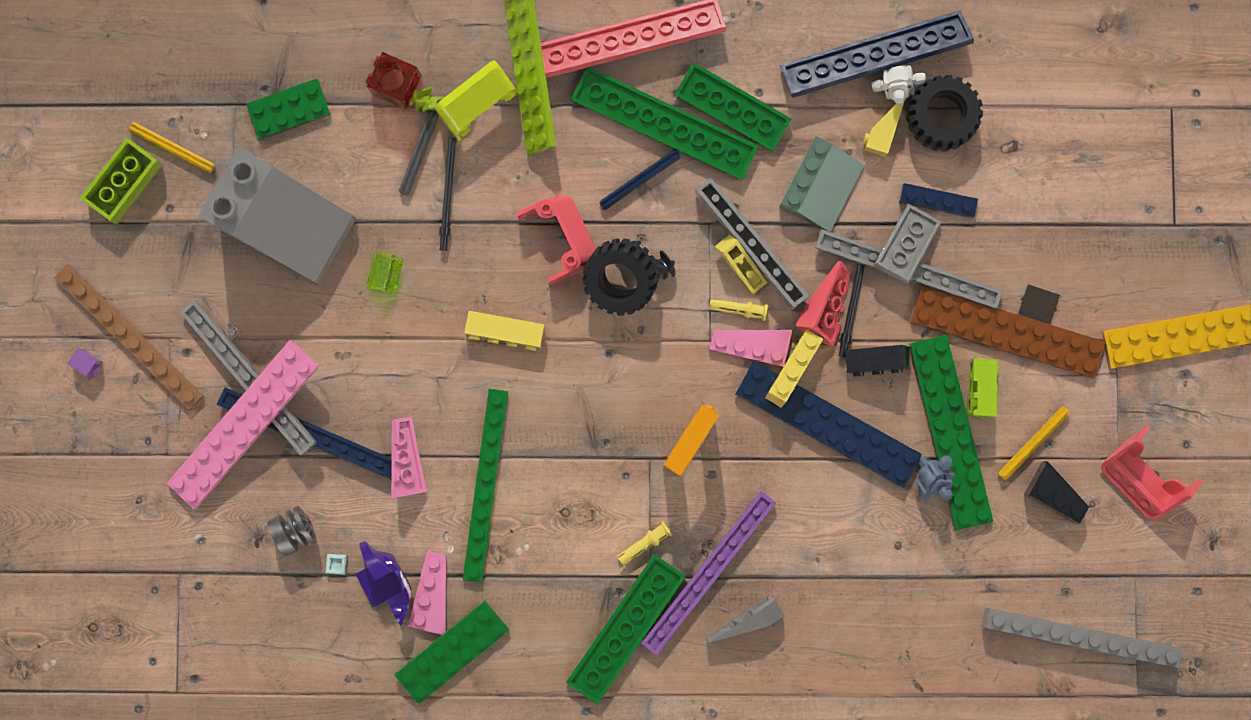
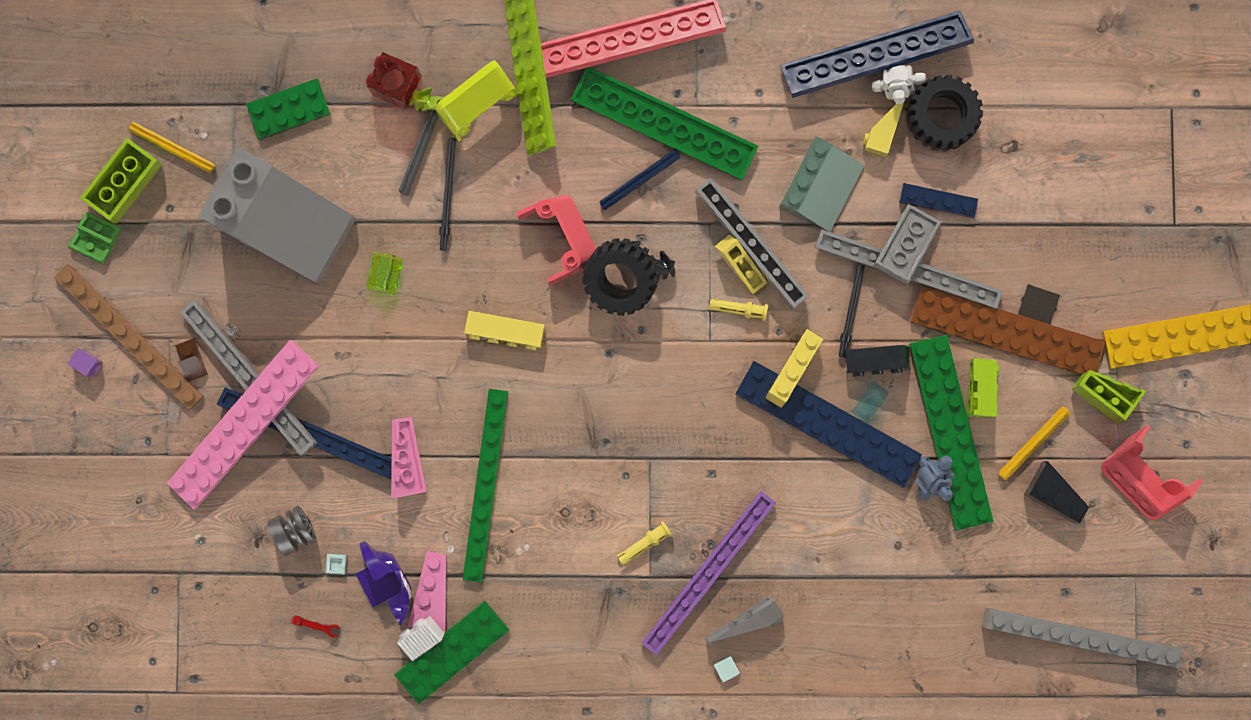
green plate [566,554,686,705] -> none
light orange window [663,404,719,476] -> none
green plate [674,62,792,152] -> none
bright pink wing [709,330,792,367] -> none
coral wedge [796,261,851,347] -> none
none -> bright green slope [68,212,121,265]
none -> reddish brown slope [175,339,208,381]
none -> red piece [291,615,340,638]
none -> white brick [397,616,444,661]
none -> light aqua tile [714,656,740,682]
none -> clear light blue slope [851,381,889,423]
none -> lime wedge [1071,370,1147,424]

